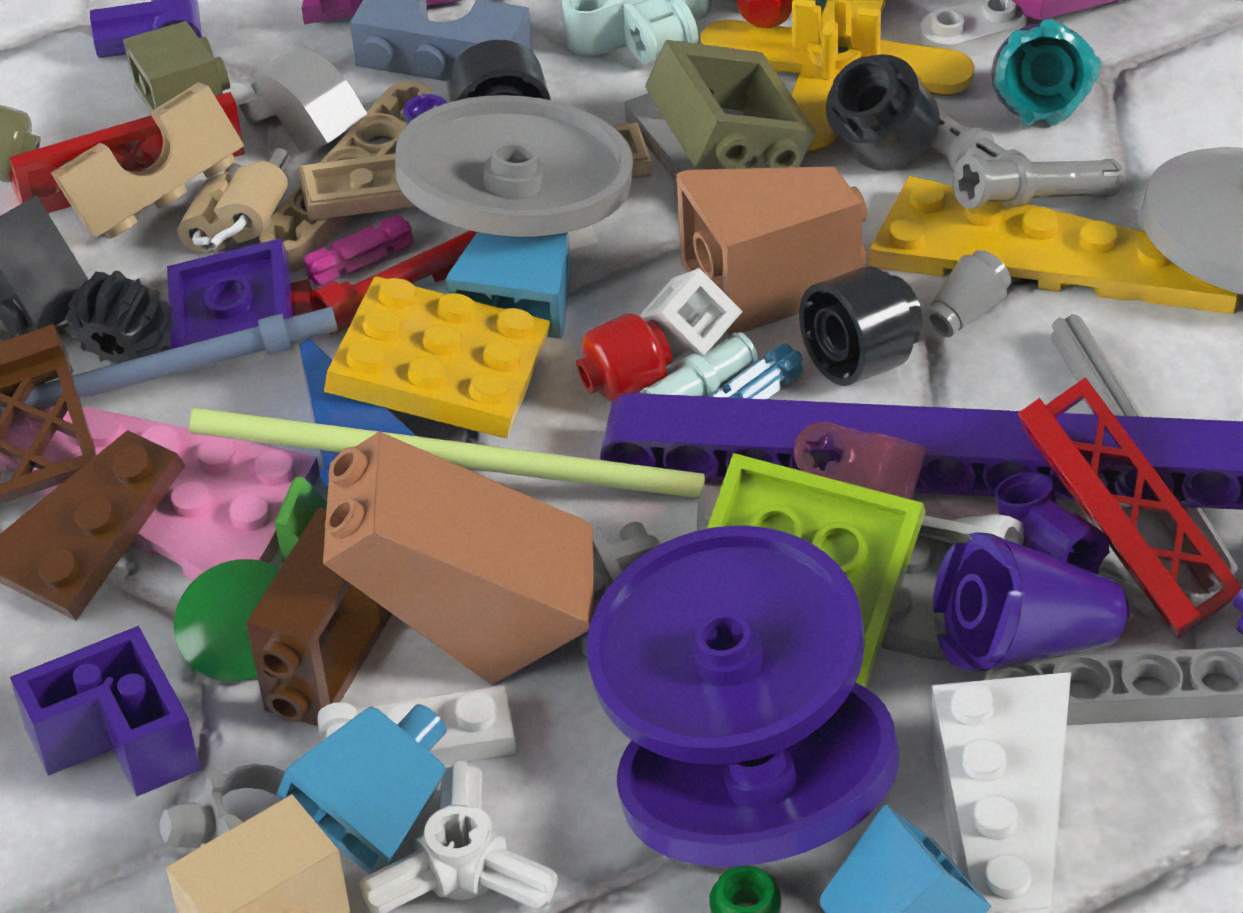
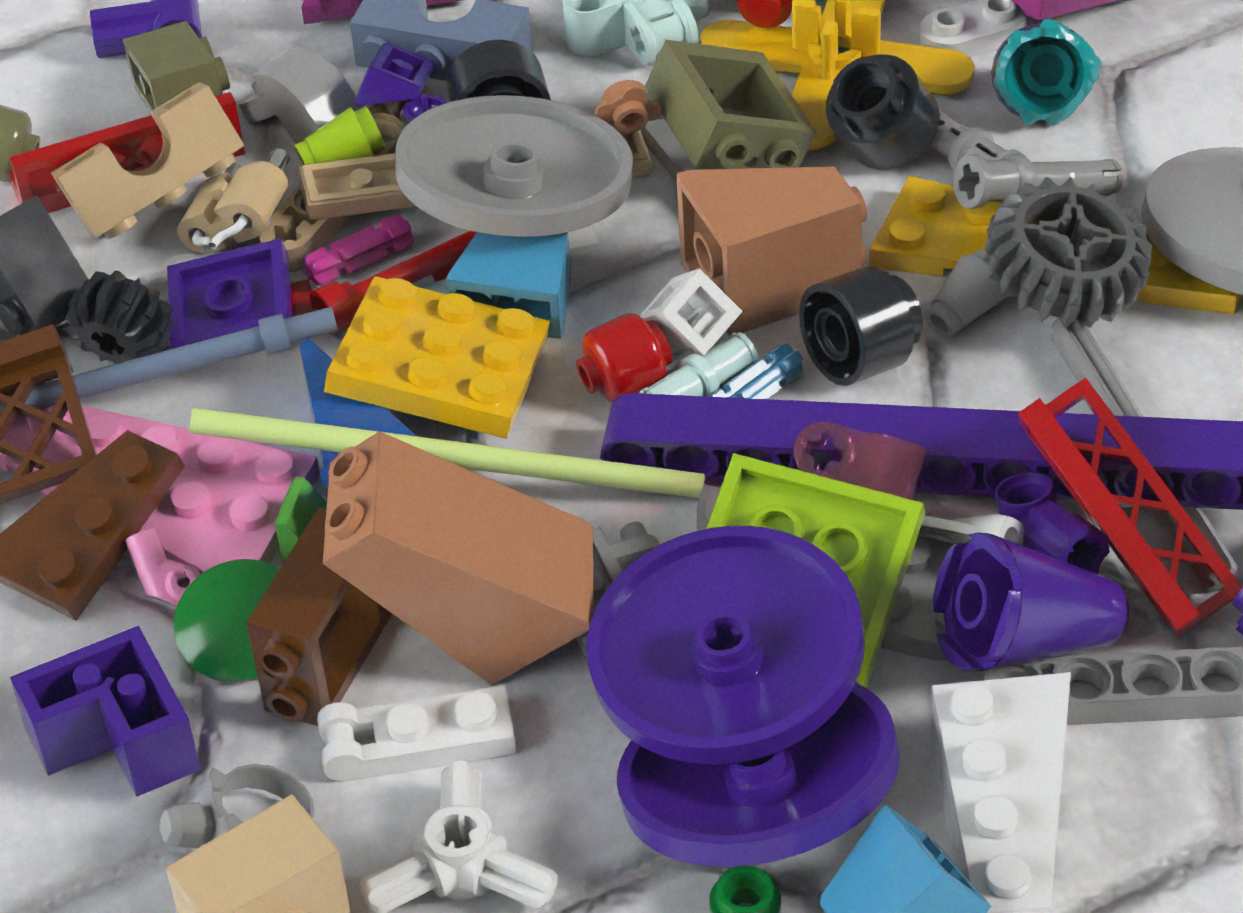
dark azure torso [276,704,447,875] -> none
none -> bright pink arm [125,528,201,606]
none -> lime cone [294,106,385,165]
none -> dark purple slope [354,42,435,106]
none -> nougat plate [595,80,662,137]
none -> dark grey gear [984,177,1153,328]

